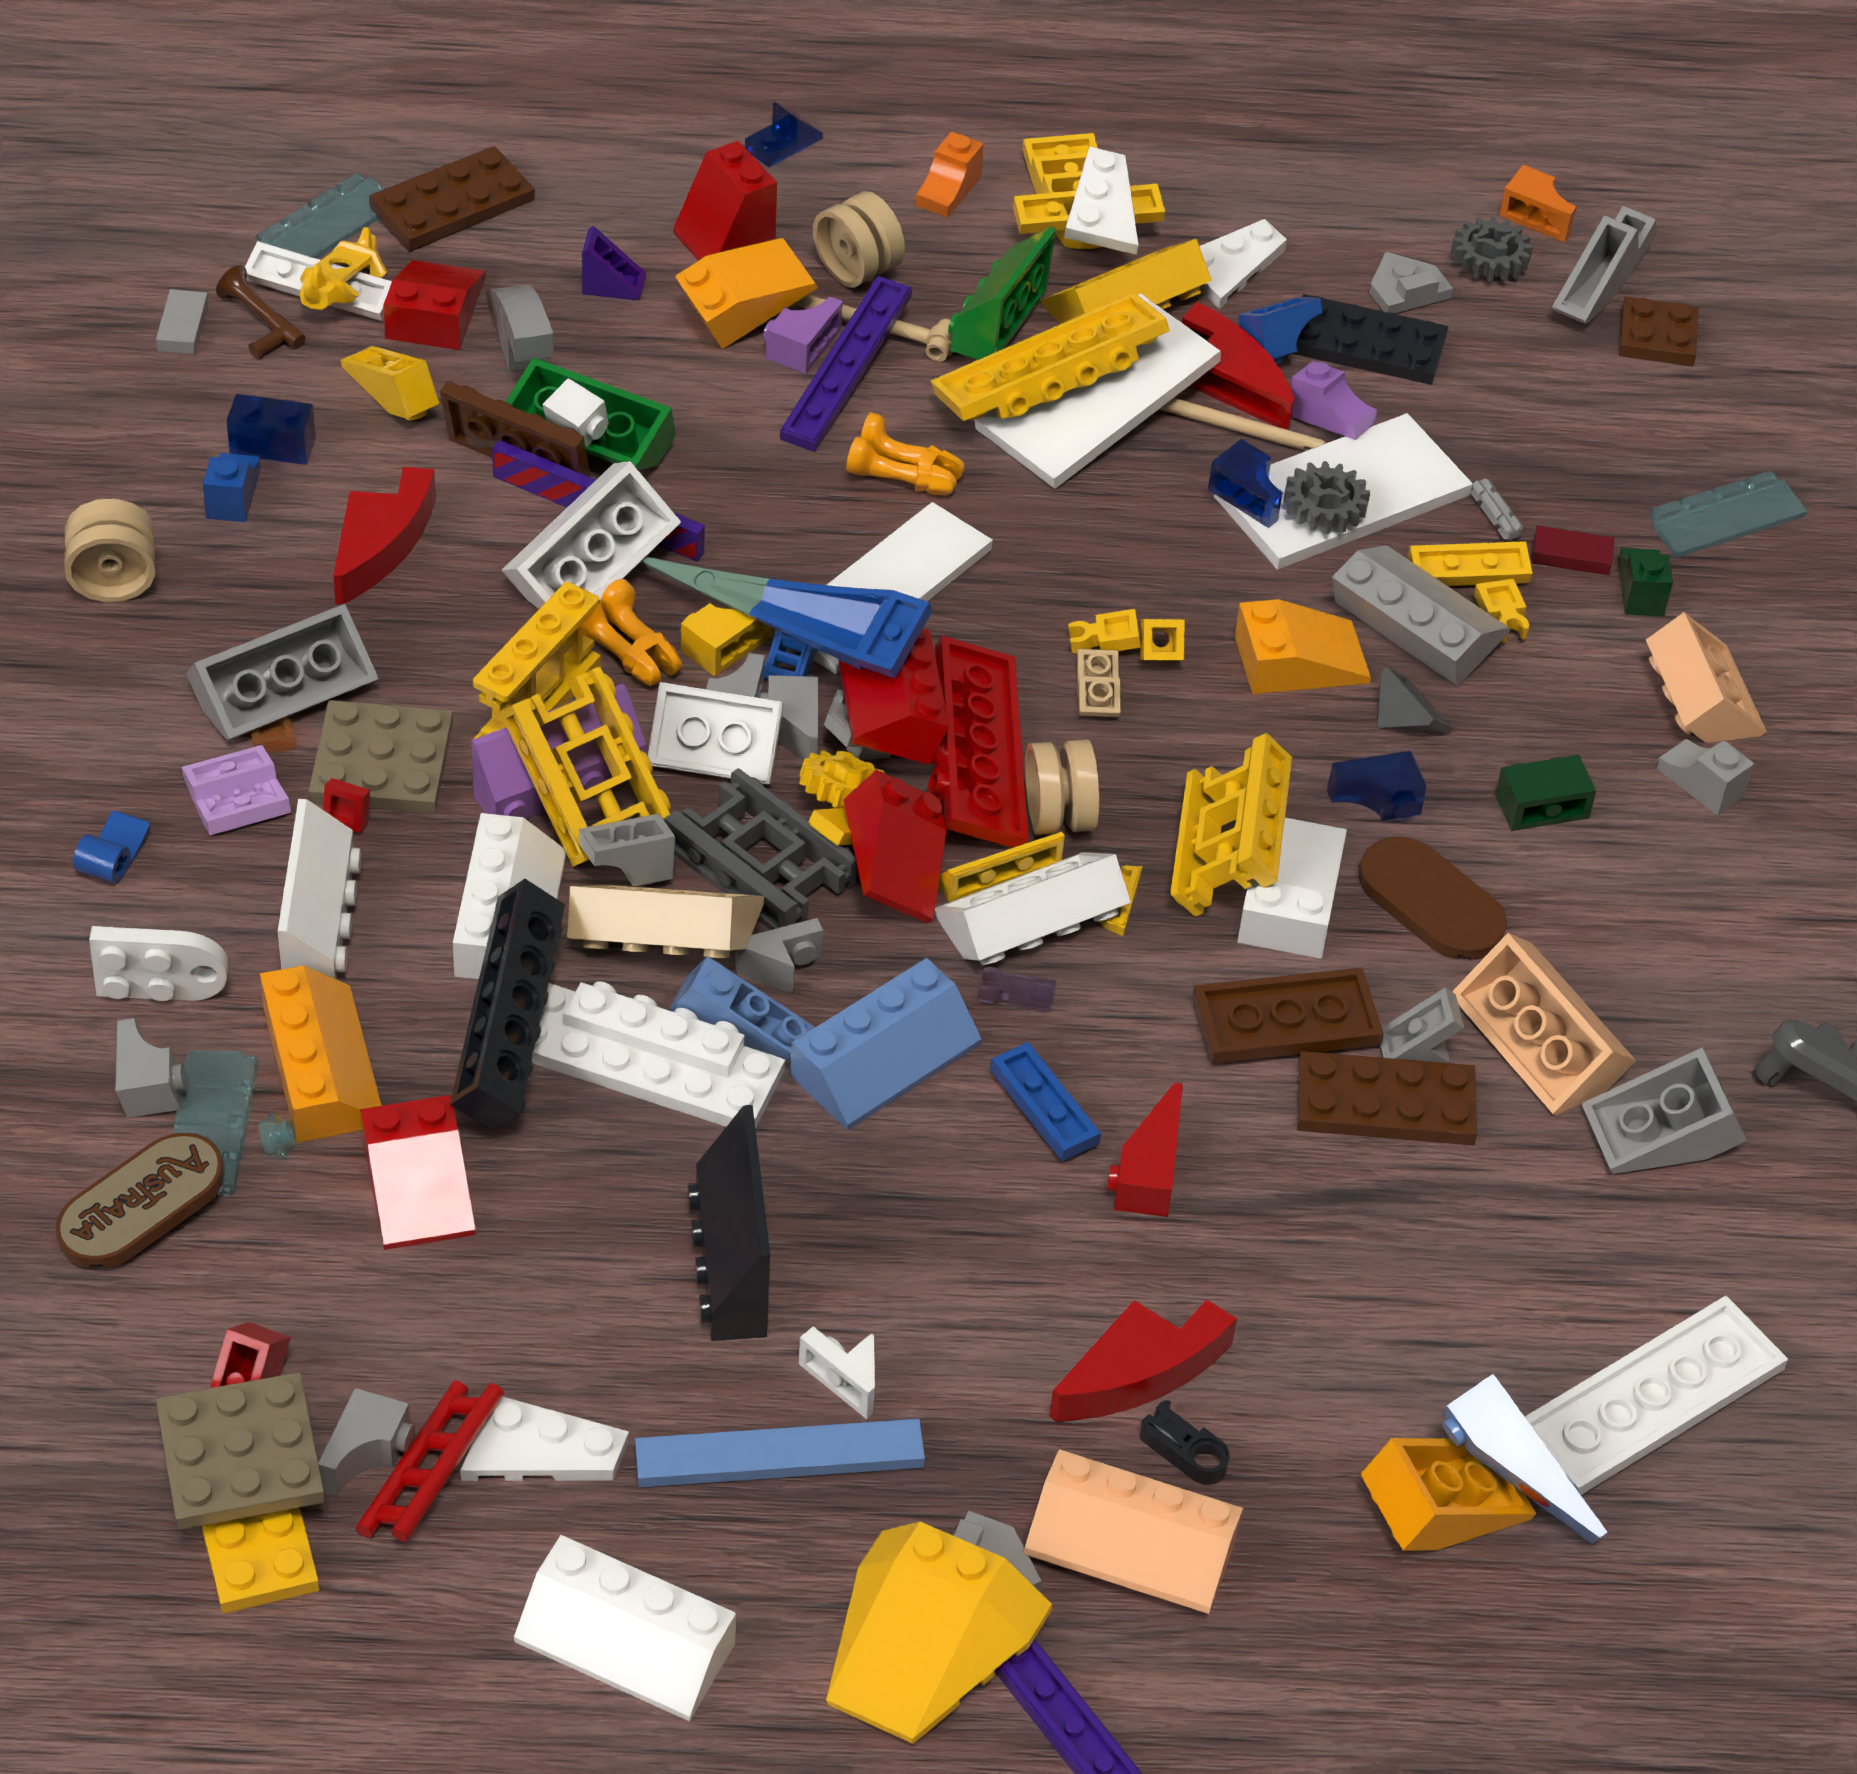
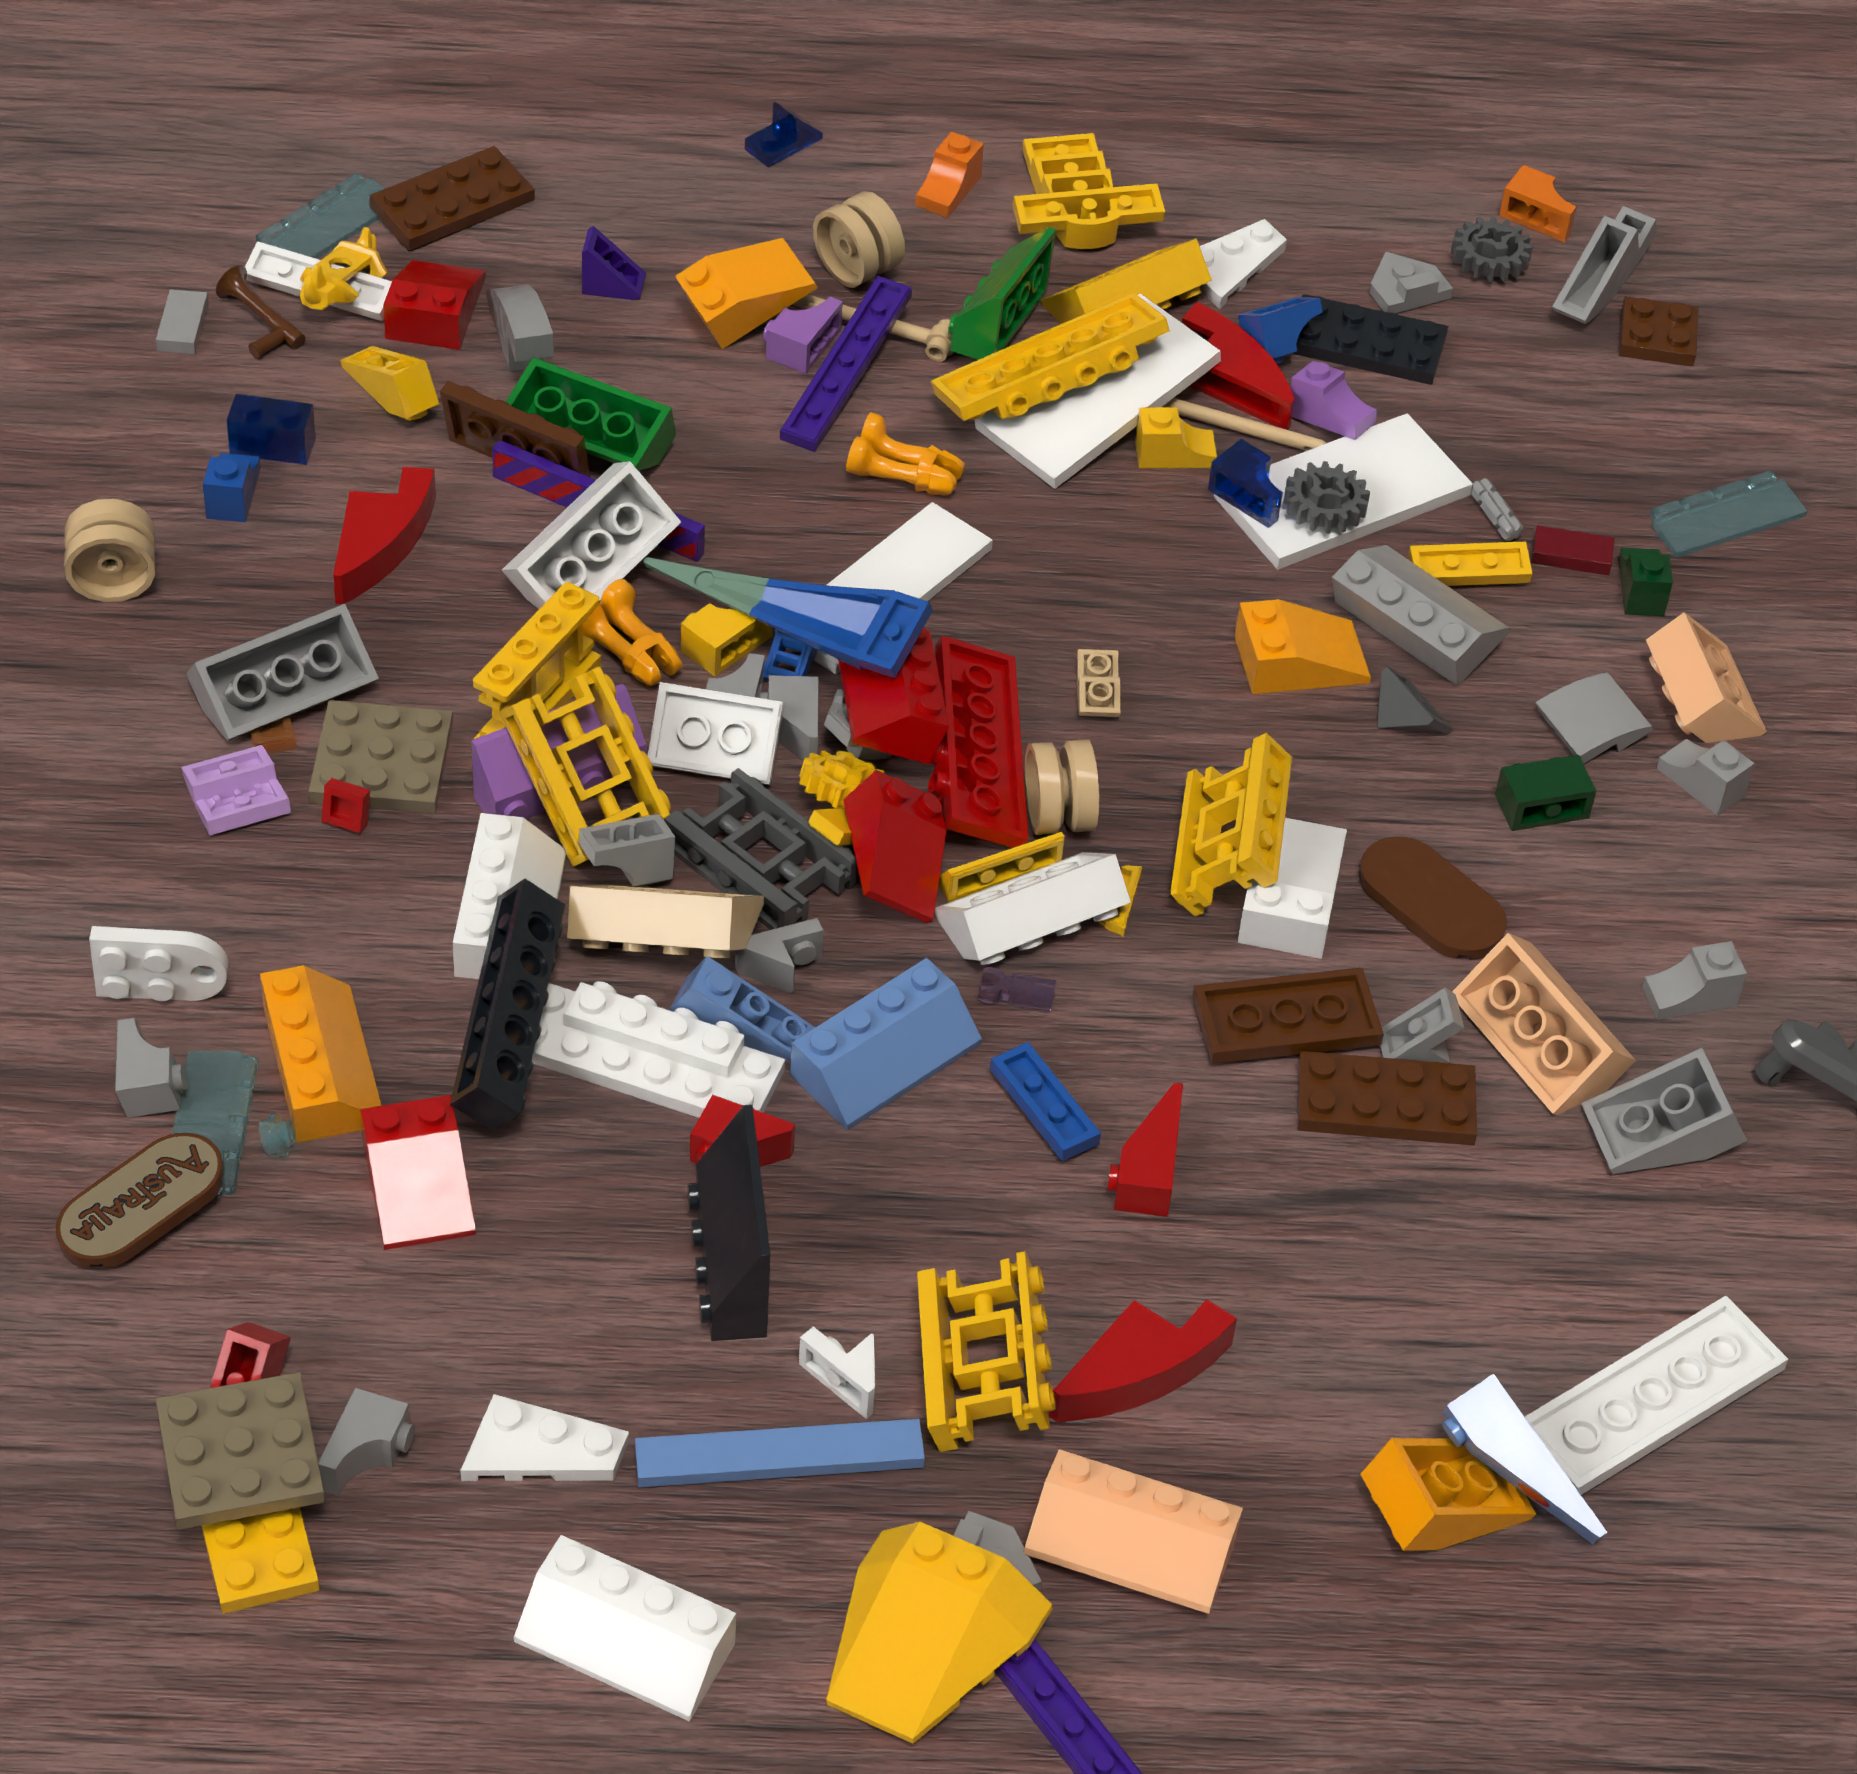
blue panel [73,811,150,884] -> none
white slope [278,799,362,979] -> none
red bar [355,1380,504,1542] -> none
white brick [543,378,609,447] -> none
red slope [673,140,777,261] -> none
white wing [1064,147,1138,255] -> none
yellow plate [1068,609,1141,654] -> none
black piece [1139,1400,1230,1485] -> none
yellow plate [1140,619,1185,660] -> none
clear blue arch [1327,751,1427,821] -> none
yellow plate [1474,578,1529,643] -> none
none -> red slope [690,1094,795,1167]
none -> yellow fence [917,1251,1055,1452]
none -> yellow arch [1135,407,1217,468]
none -> light grey slope [1536,672,1653,764]
none -> light grey arch [1642,941,1747,1020]

